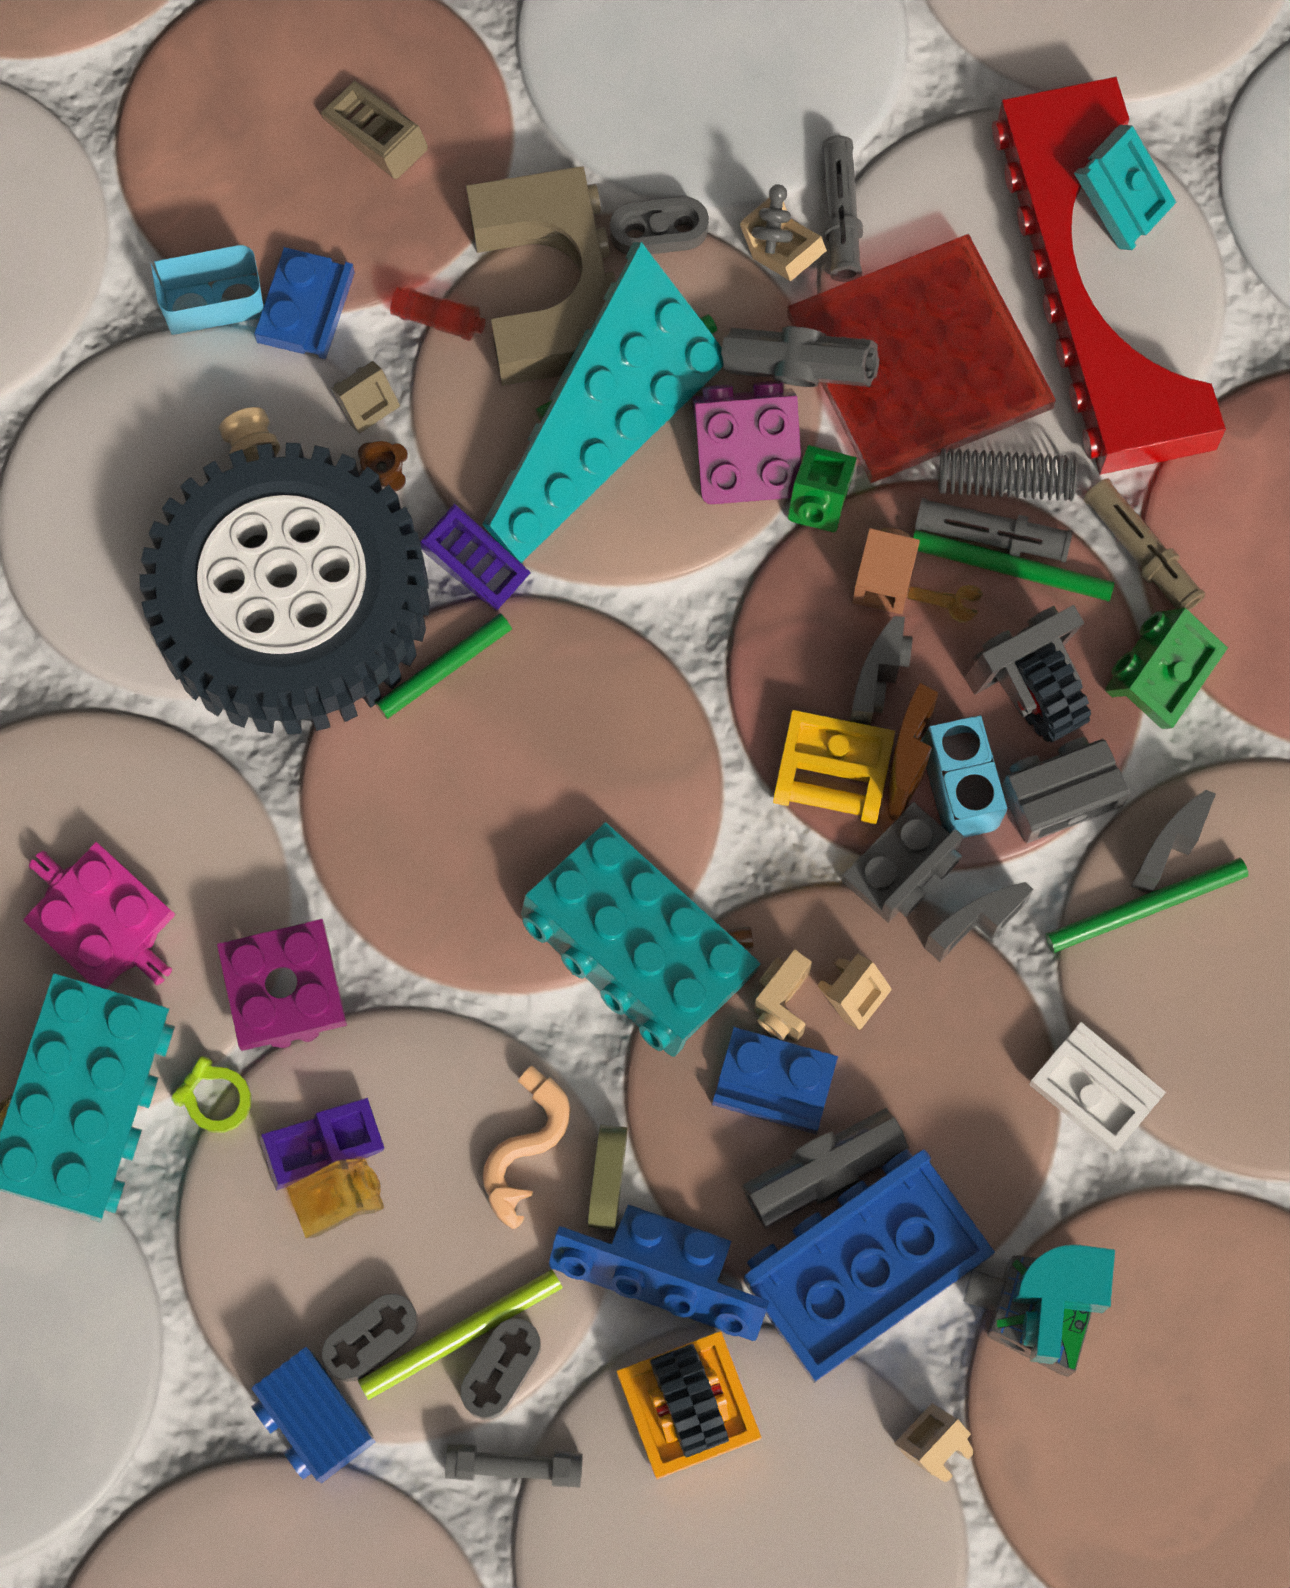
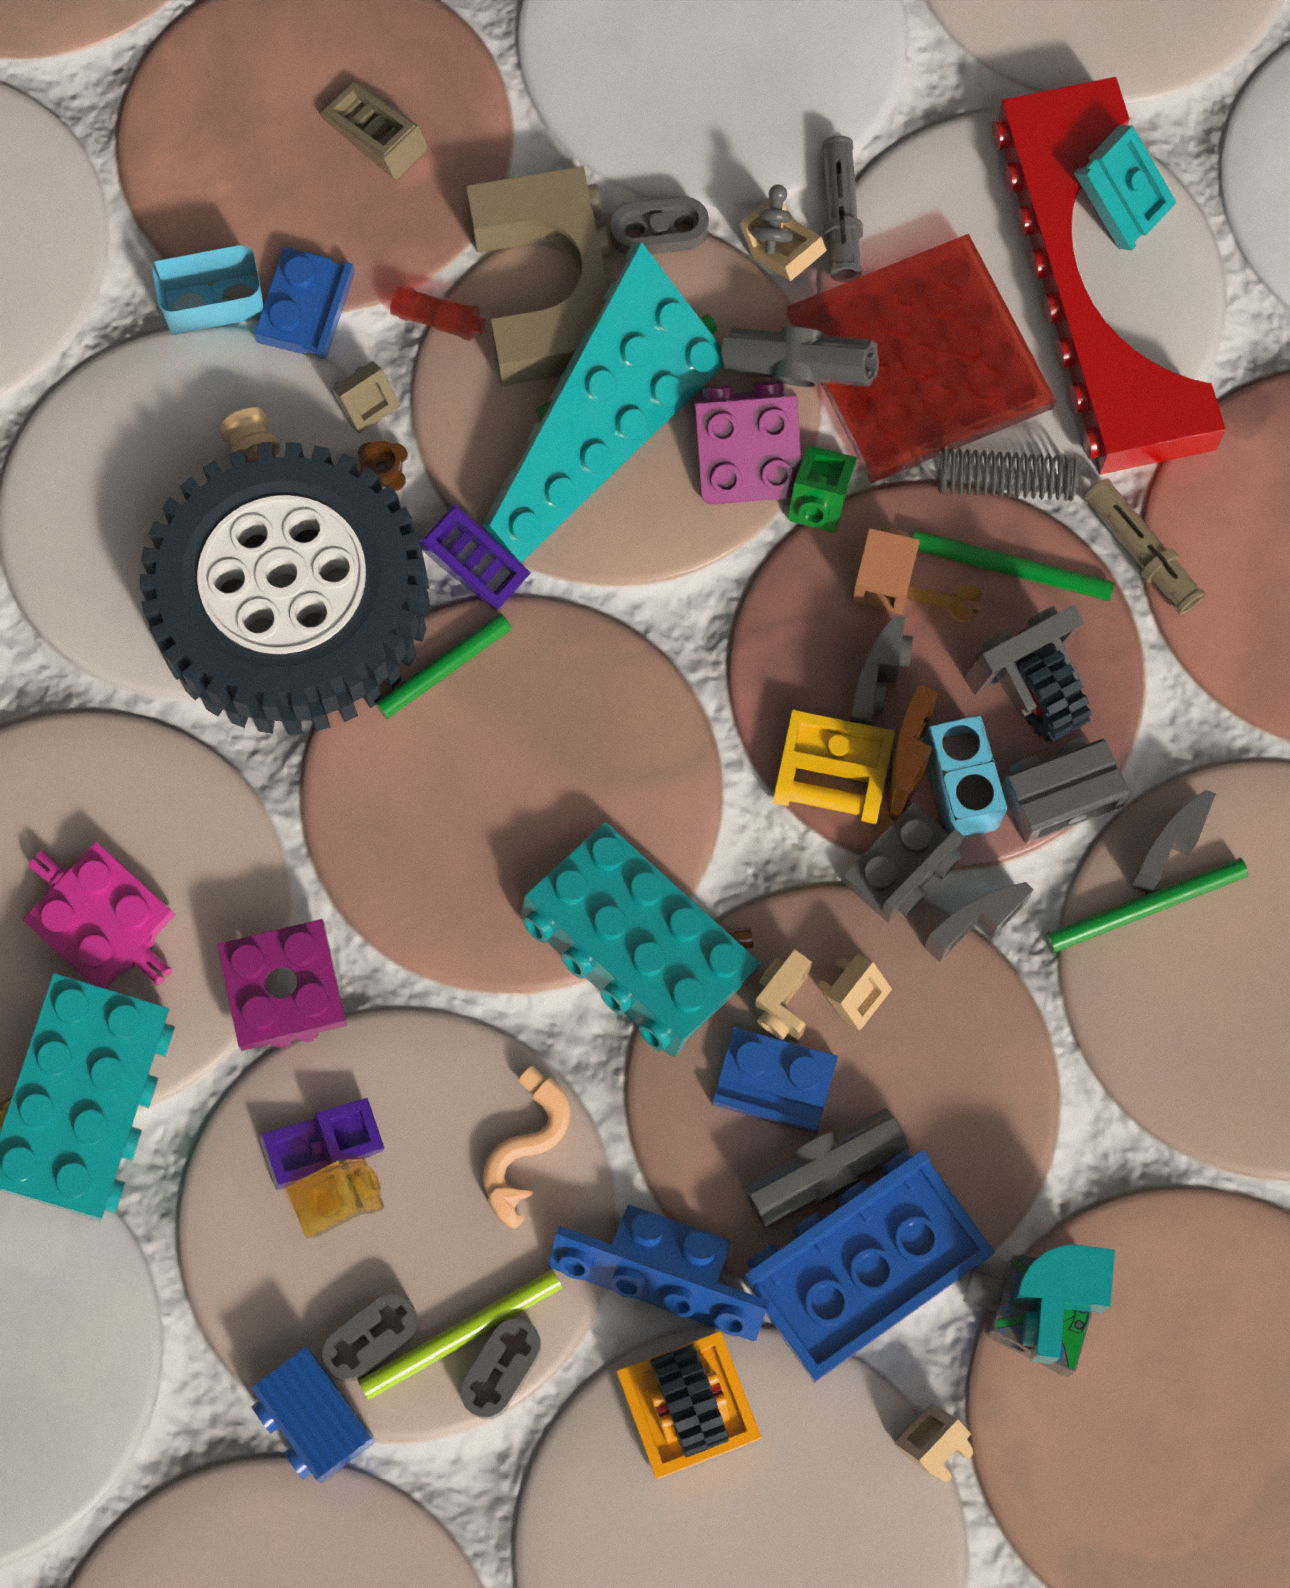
lime piece [171,1056,252,1133] -> none
dark grey bar [445,1444,583,1488] -> none
olive beam [588,1124,628,1230] -> none
dark grey pin [915,498,1073,563] -> none
white plate [1029,1022,1166,1155] -> none
green bracket [1104,608,1228,729] -> none

